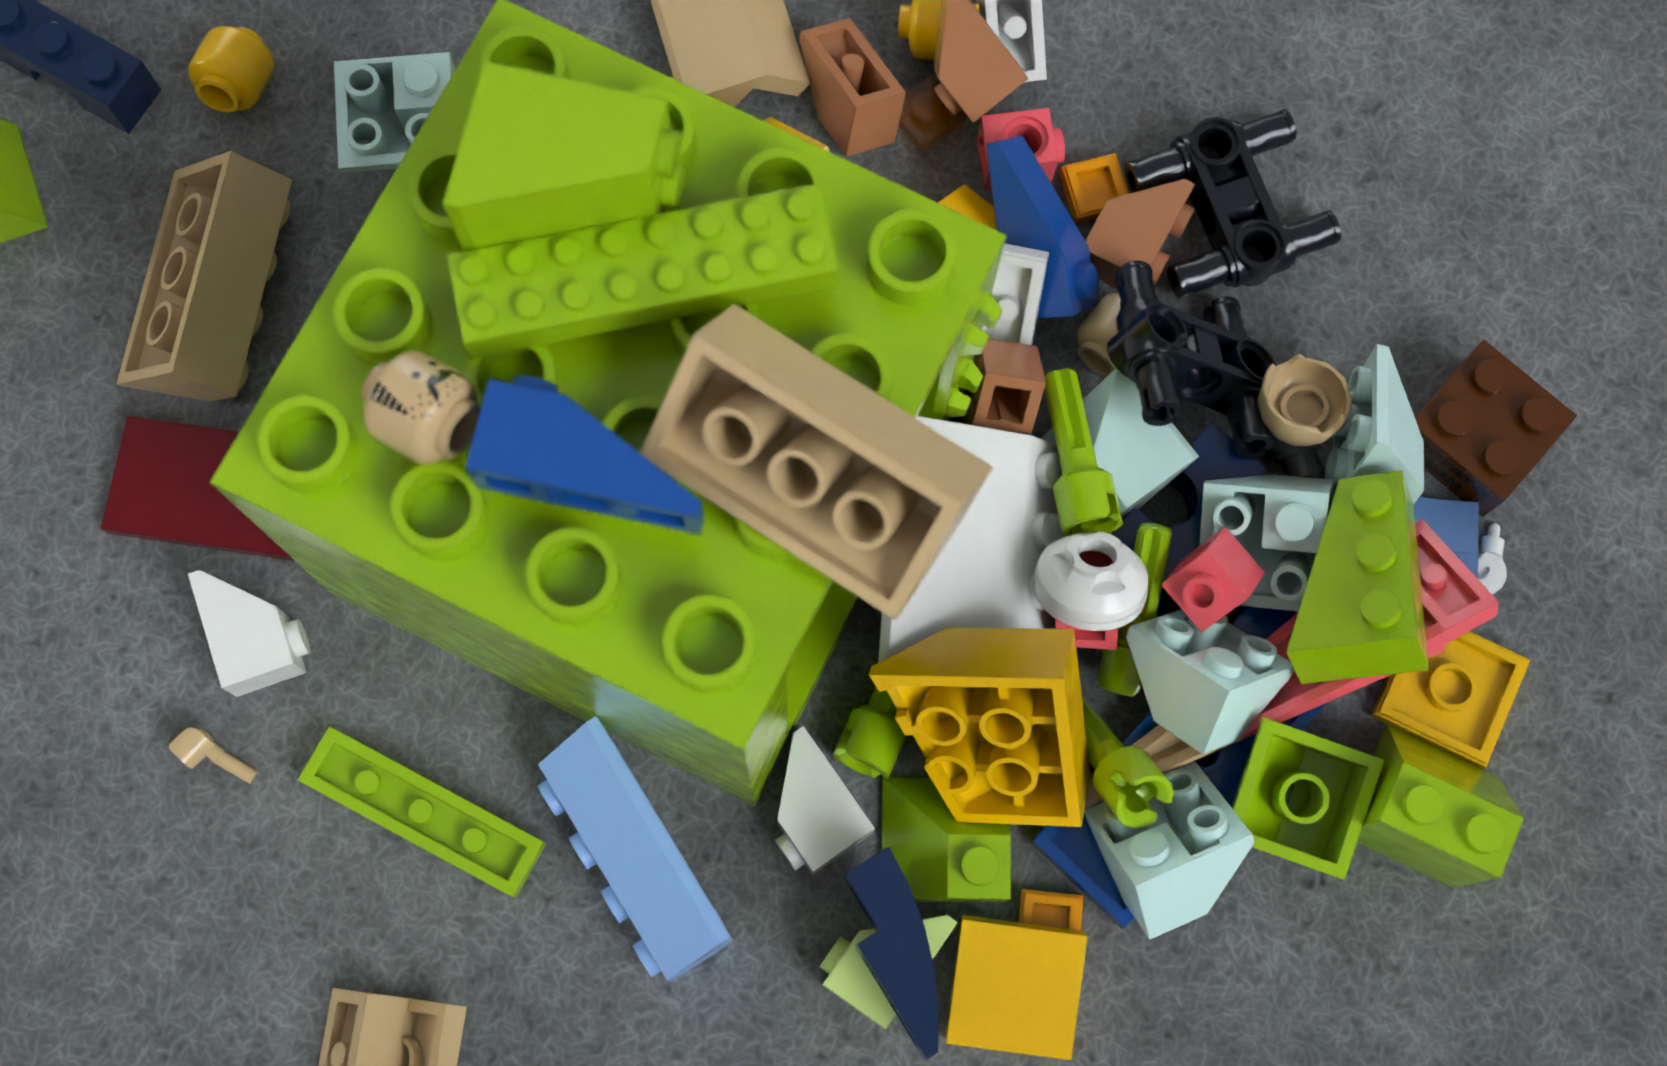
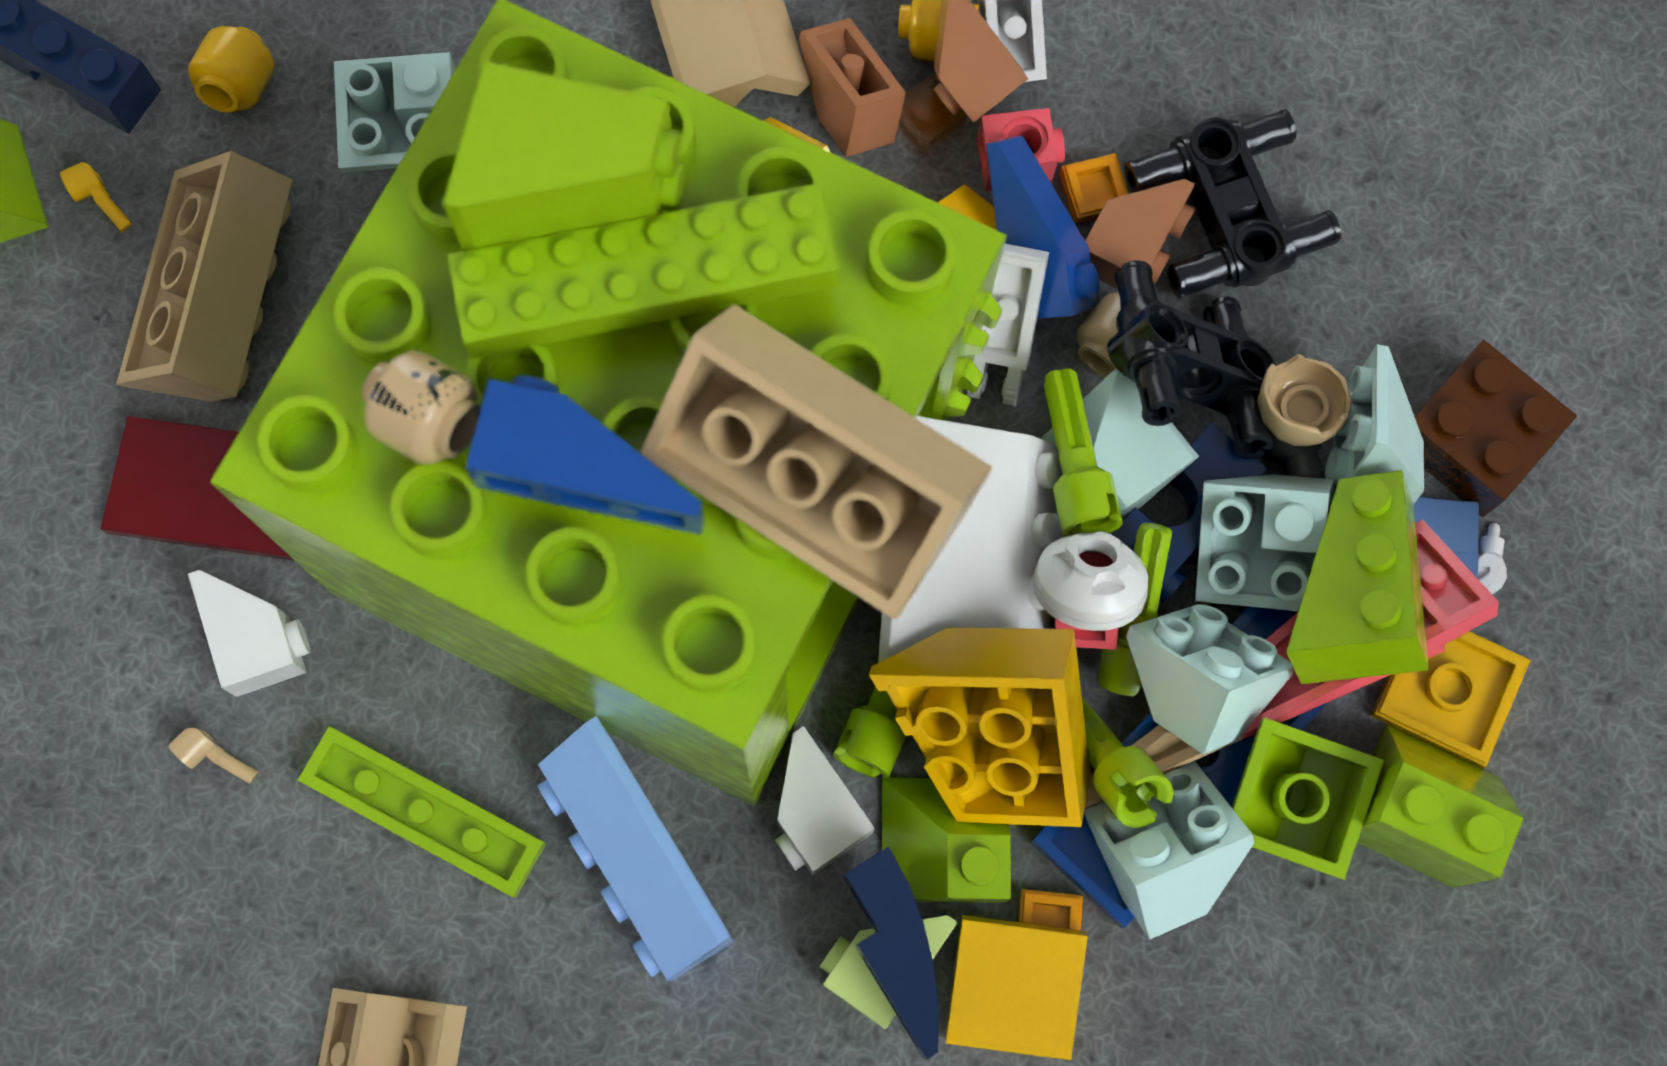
nougat slope [957,339,1046,435] -> none
coral brick [1161,526,1265,632] -> none
none -> yellow hand [60,162,133,233]

